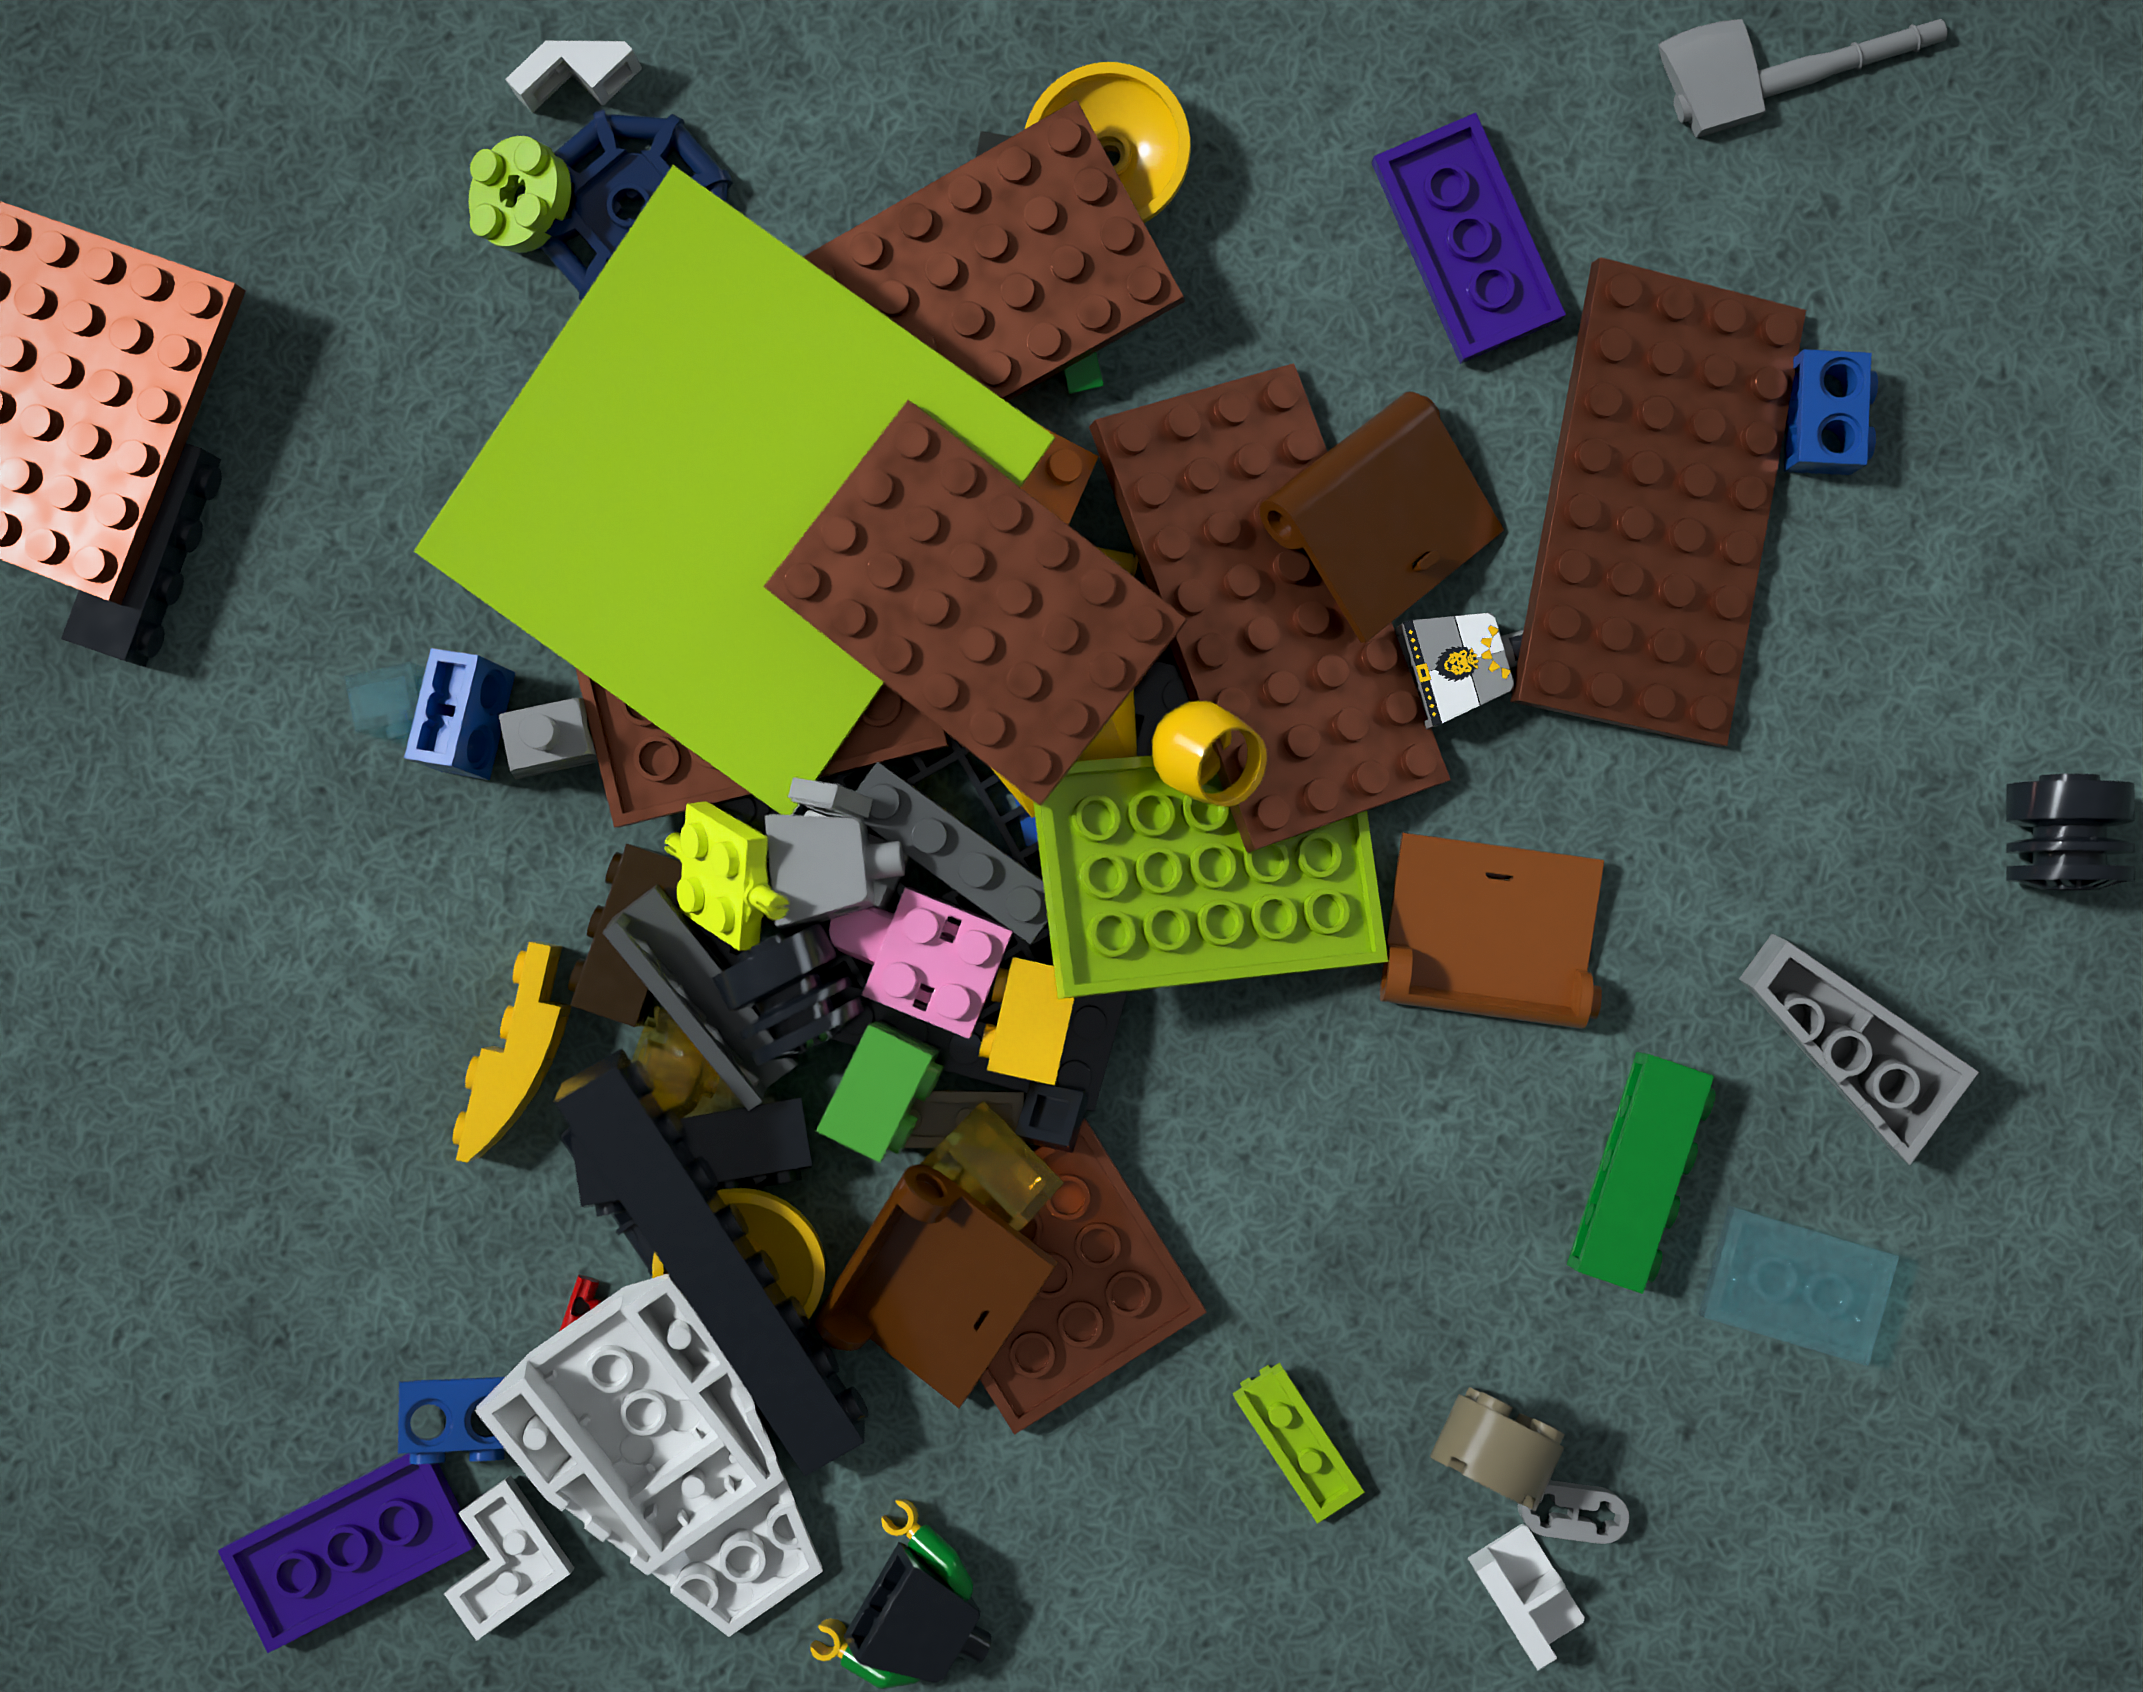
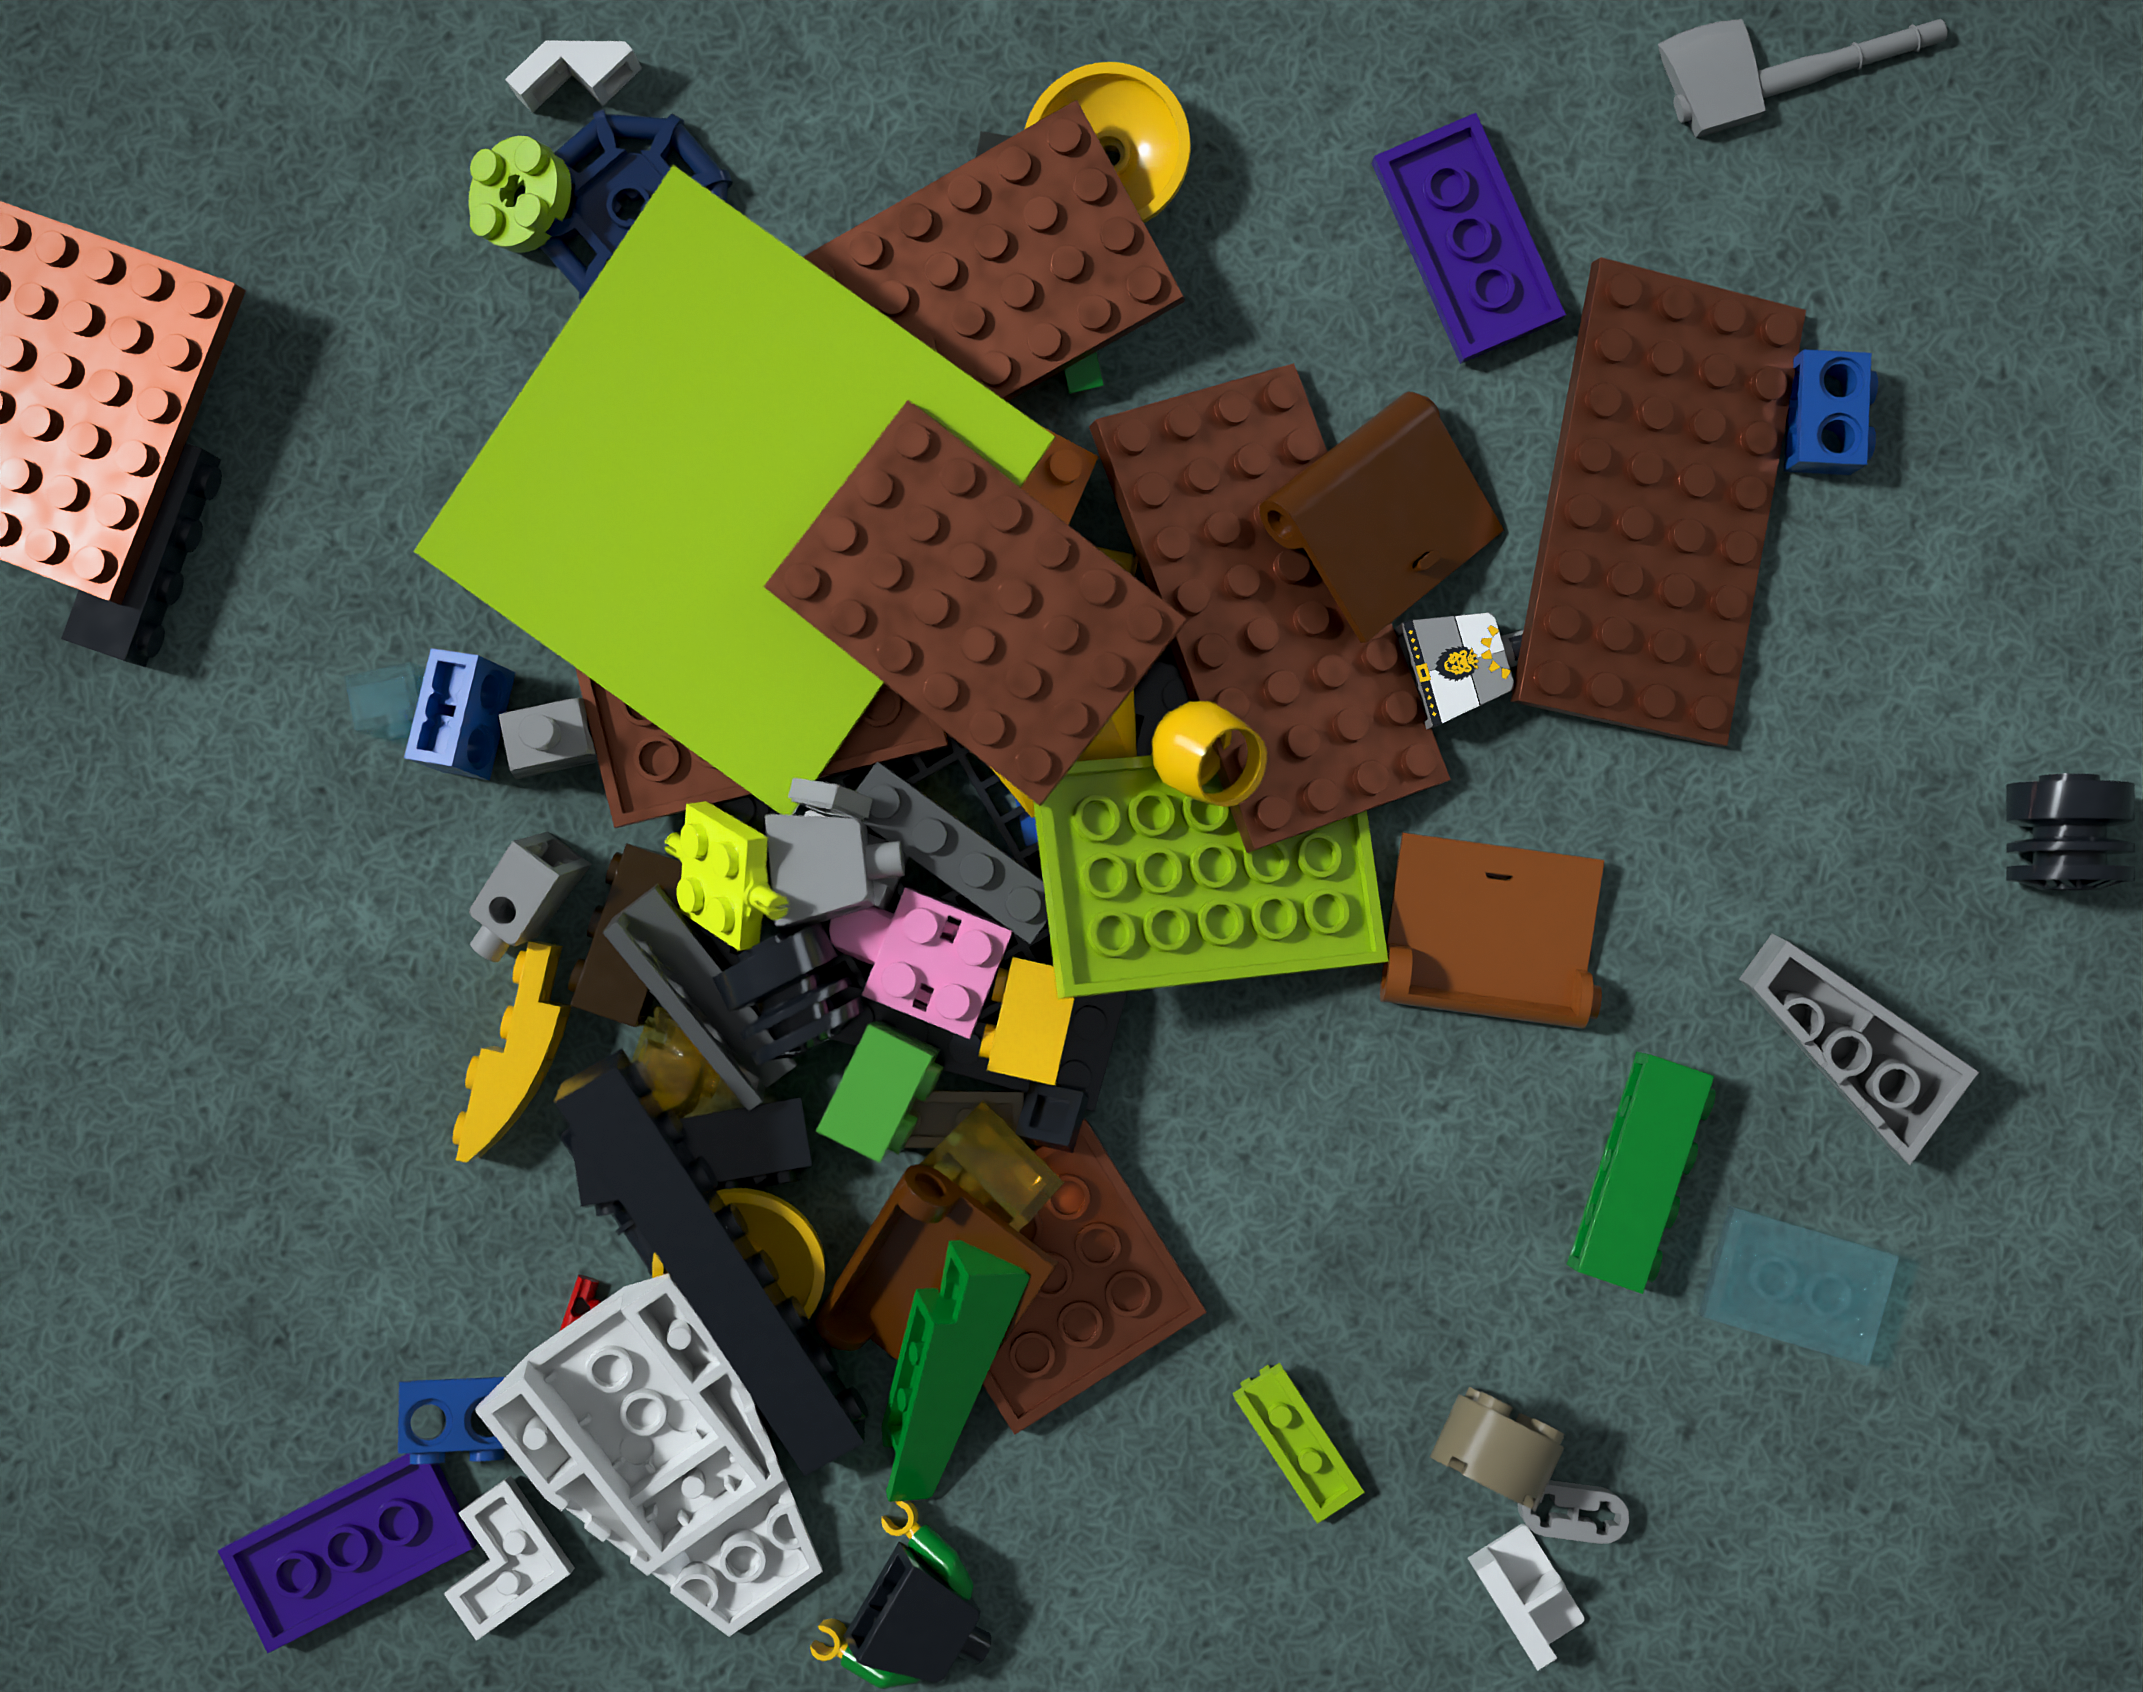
none -> light grey torso [469,831,592,962]
none -> green wedge [881,1240,1030,1502]

